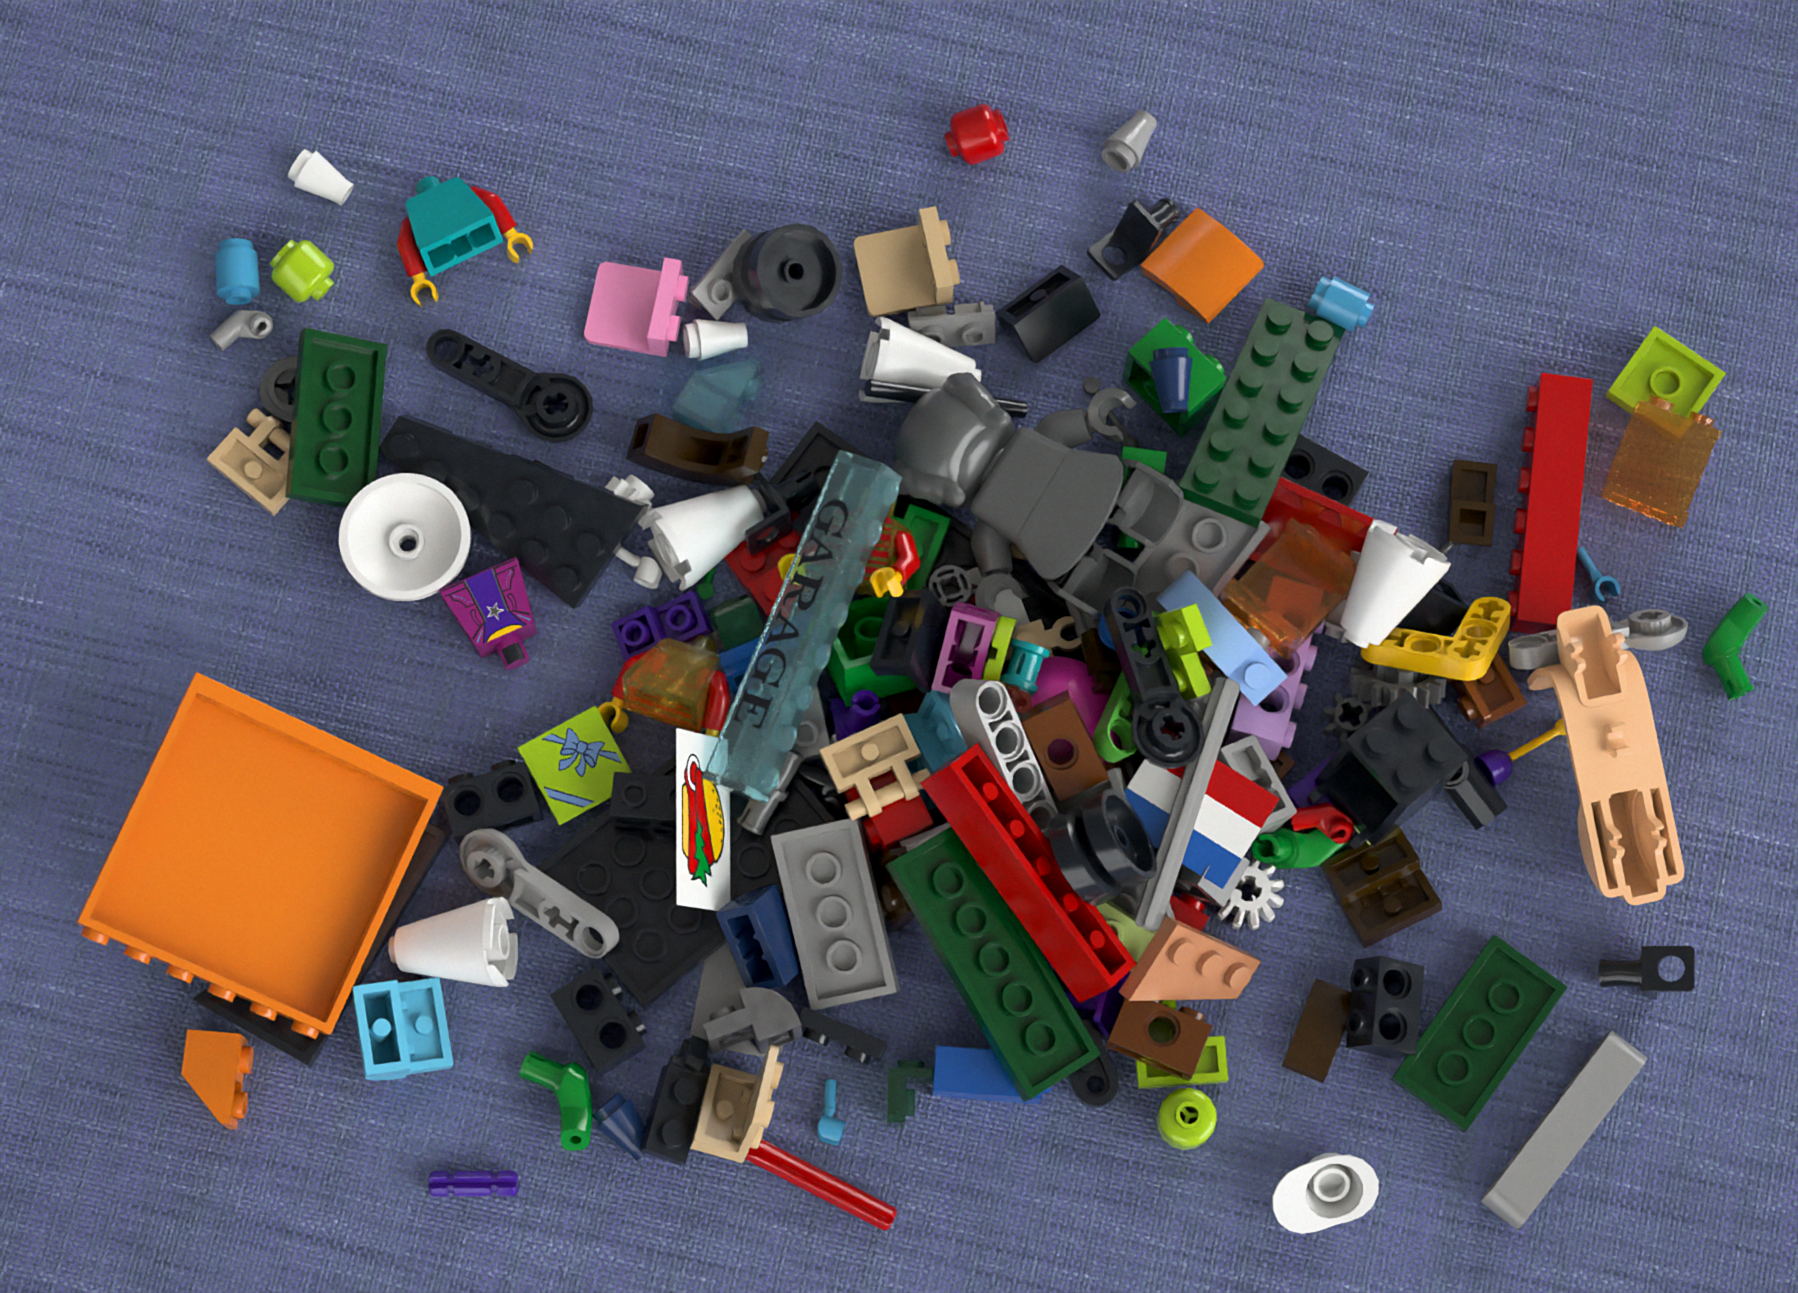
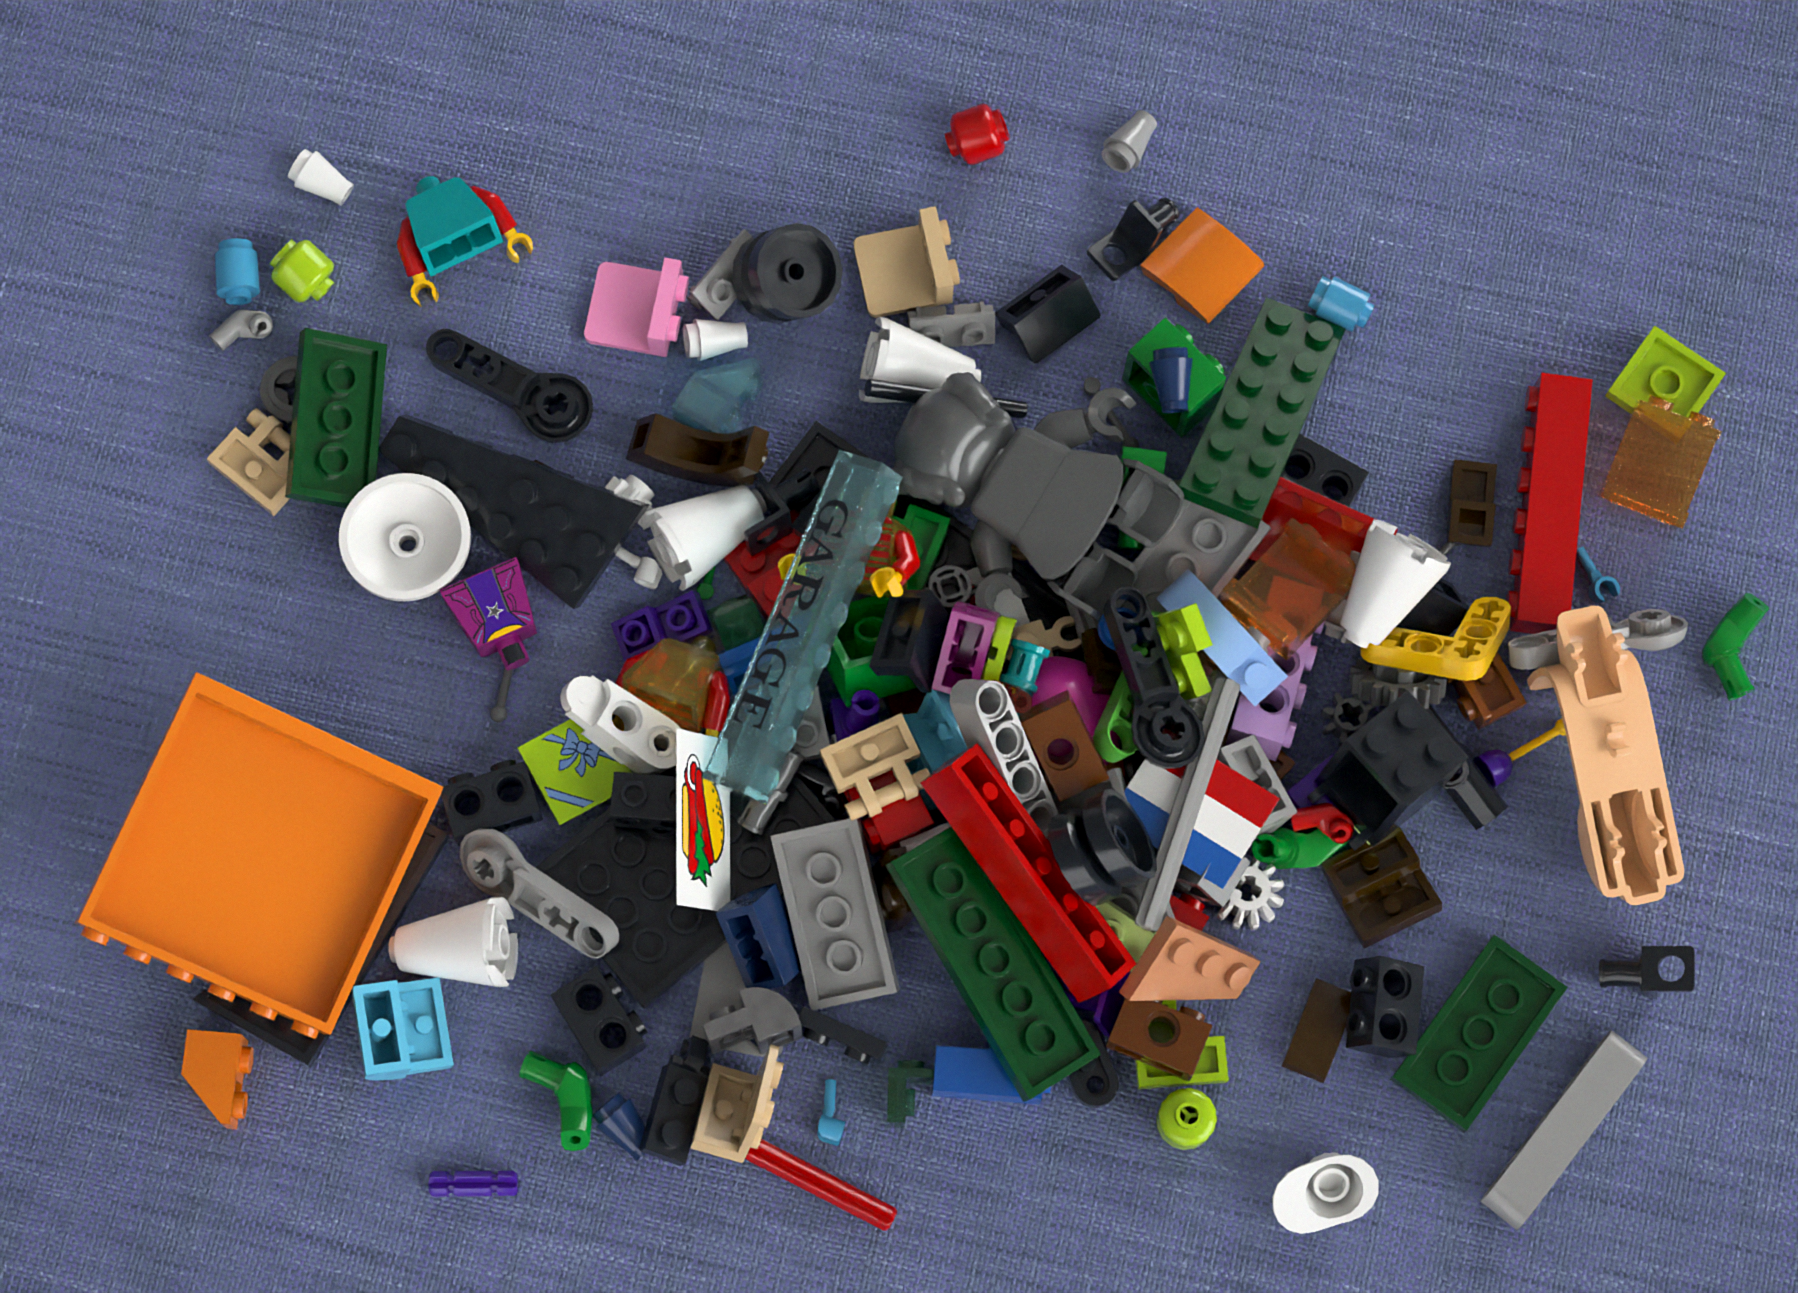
none -> dark grey hinge [490,639,524,722]
none -> white piece [560,675,681,775]

